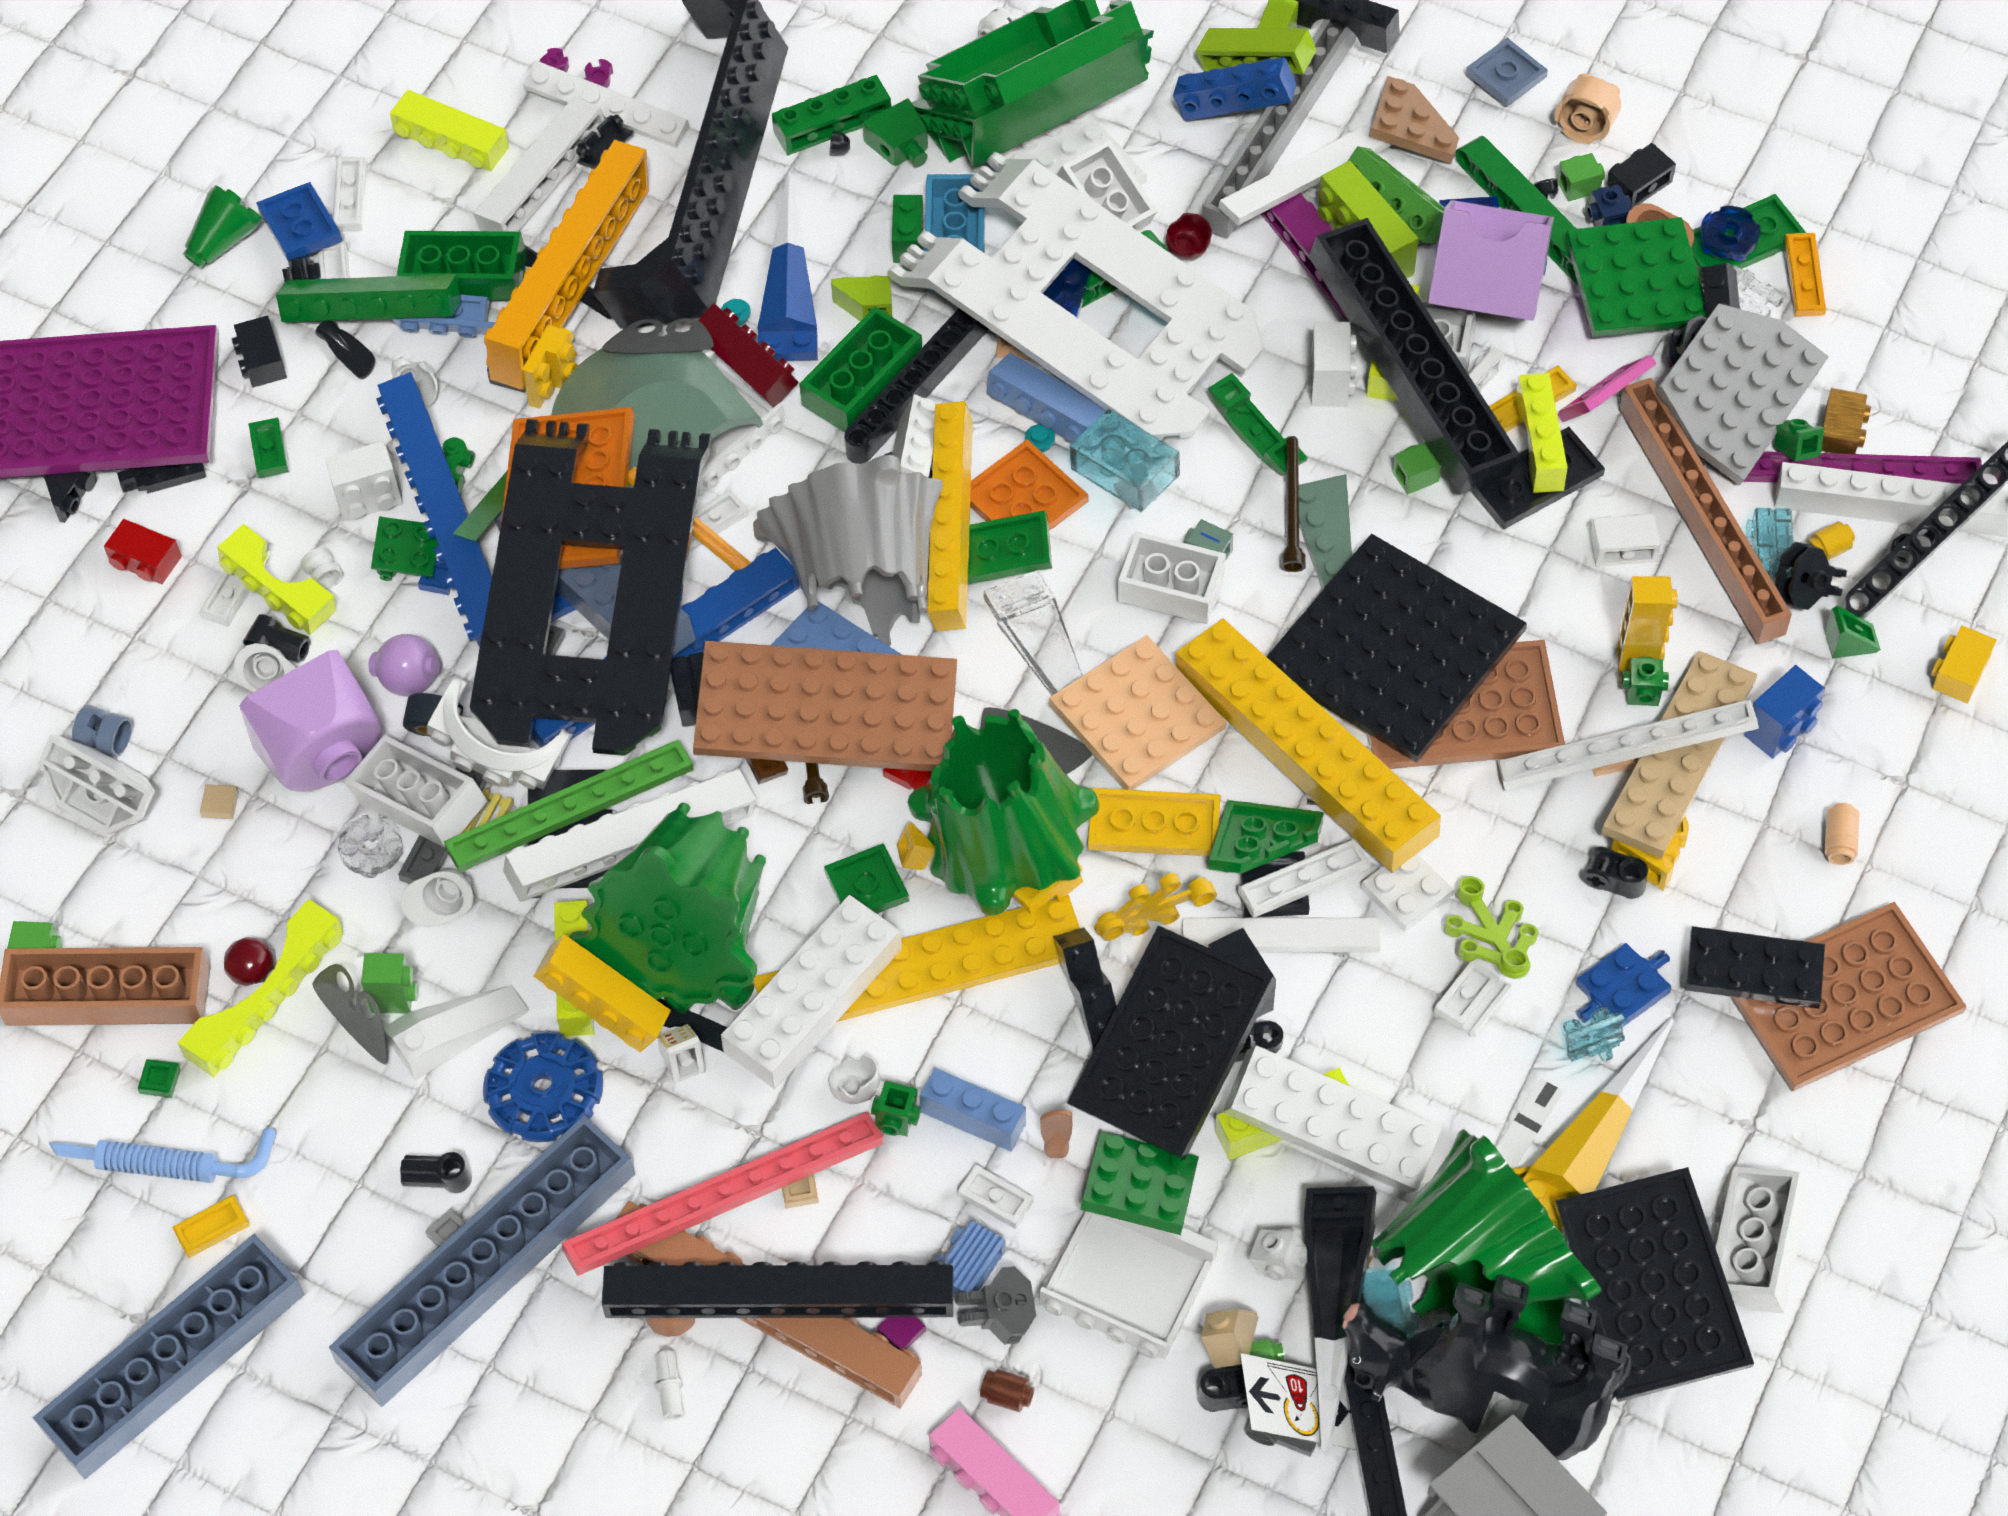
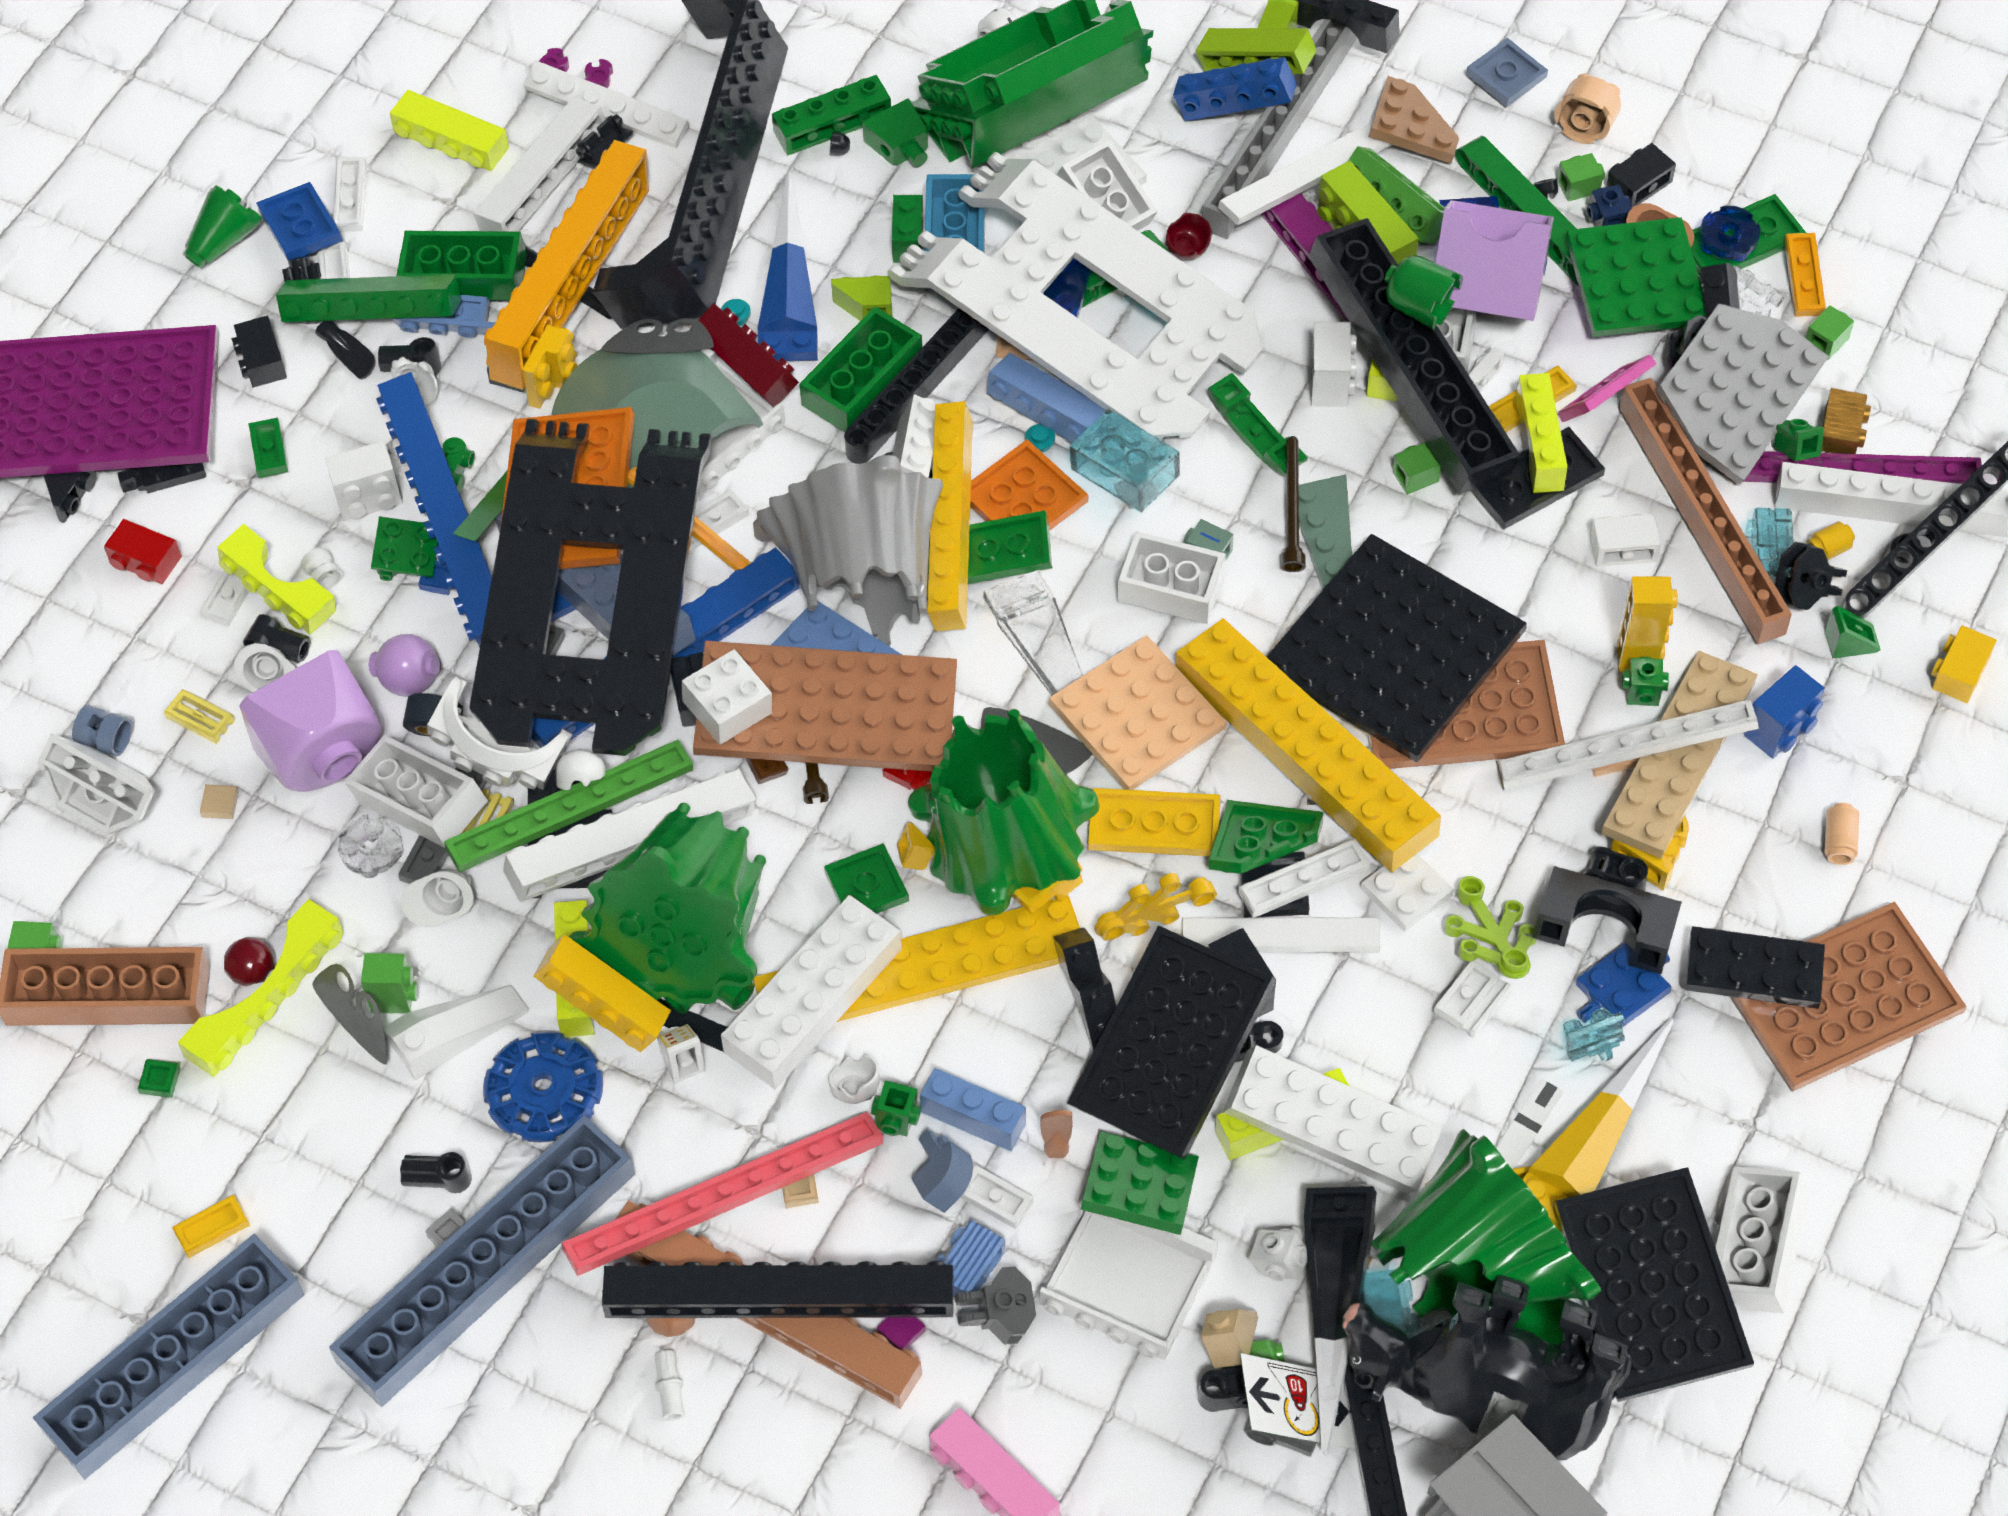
light blue piece [48,1128,276,1183] -> none
copper brick [980,1369,1034,1413] -> none
none -> light yellow tile [164,689,235,744]
none -> black piece [378,337,441,375]
none -> white hair [555,749,606,790]
none -> white brick [682,649,772,745]
none -> sand blue brick [911,1130,973,1213]
none -> green cylinder [1384,255,1463,330]
none -> black arch [1532,866,1682,974]
none -> bright green brick [1806,305,1854,360]

